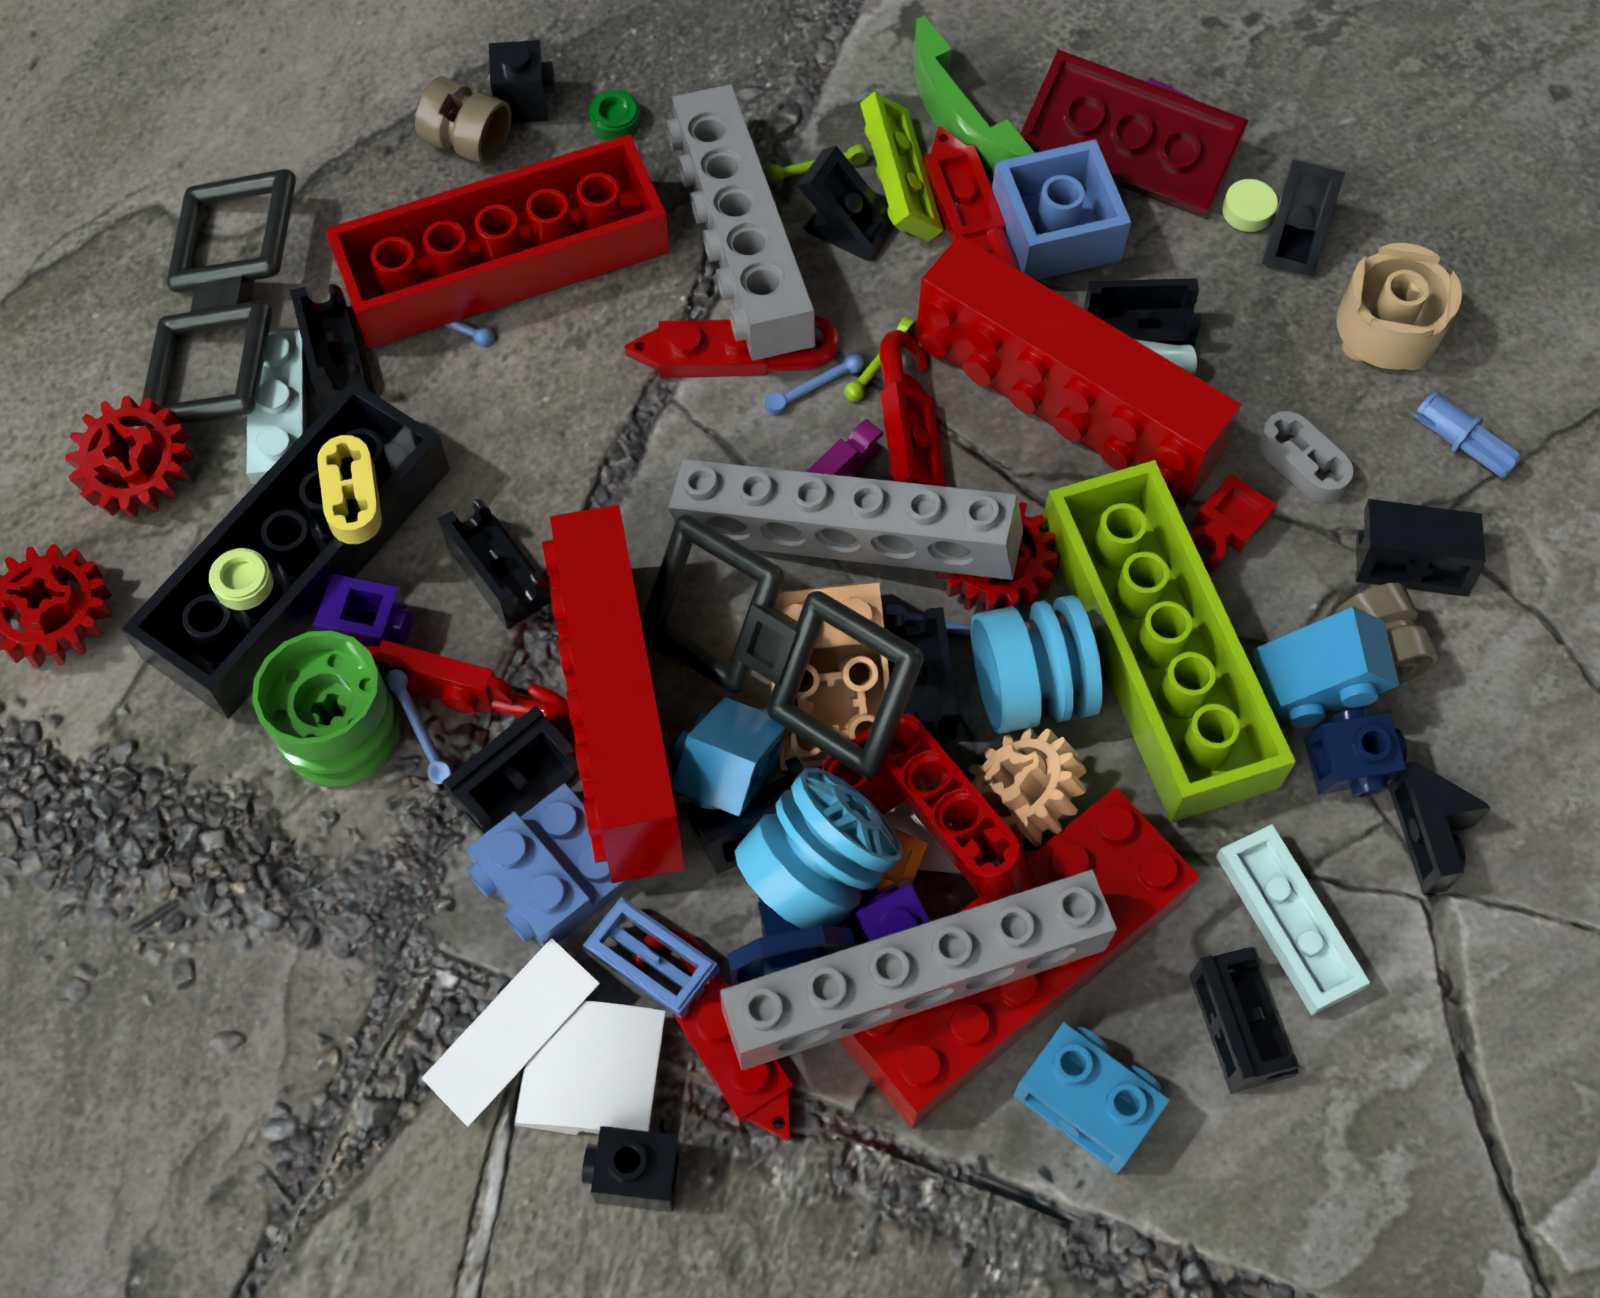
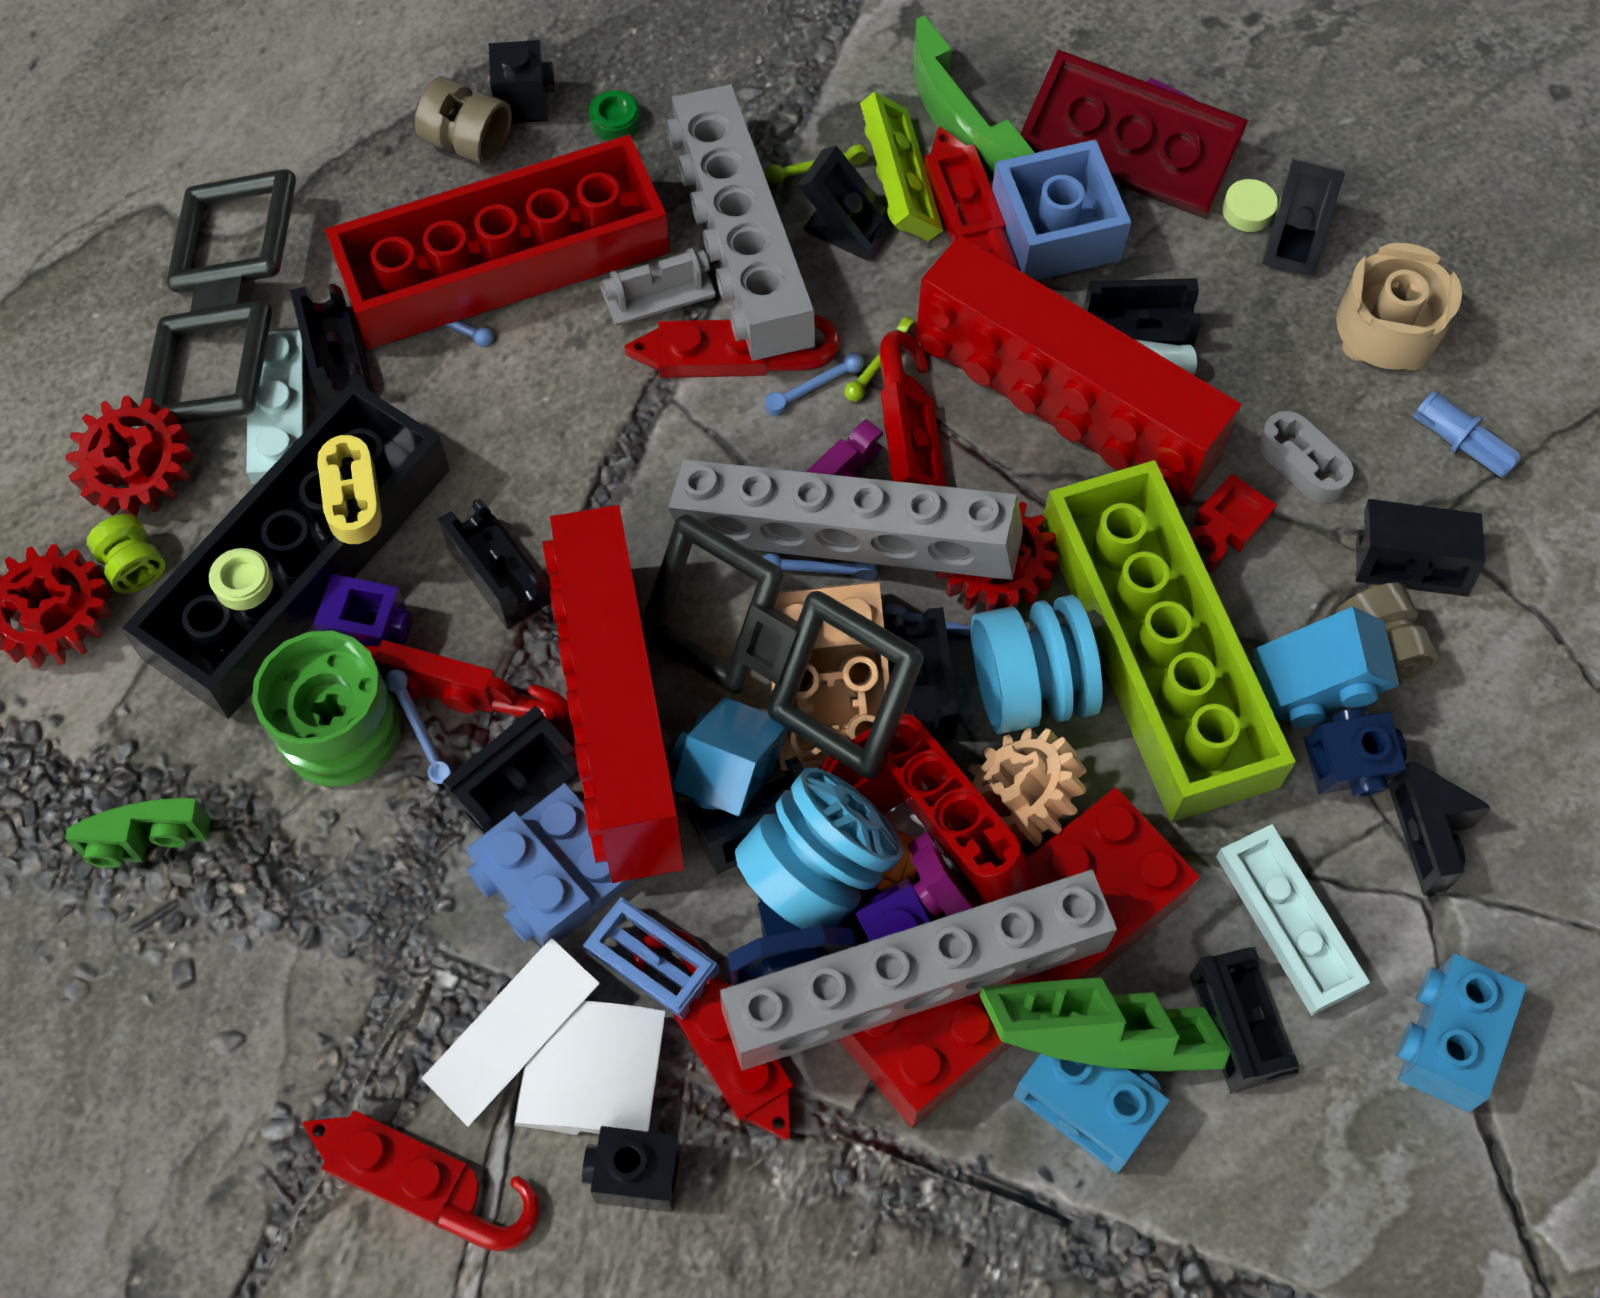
none -> bright green slope [65,798,211,868]
none -> lime wheel [87,514,166,594]
none -> red plate [302,1110,541,1252]
none -> light grey hinge [599,248,716,327]
none -> medium blue hinge [763,553,878,580]
none -> magenta plate [907,831,975,917]
none -> bright green slope [980,977,1231,1071]
none -> dark azure brick [1396,953,1527,1113]

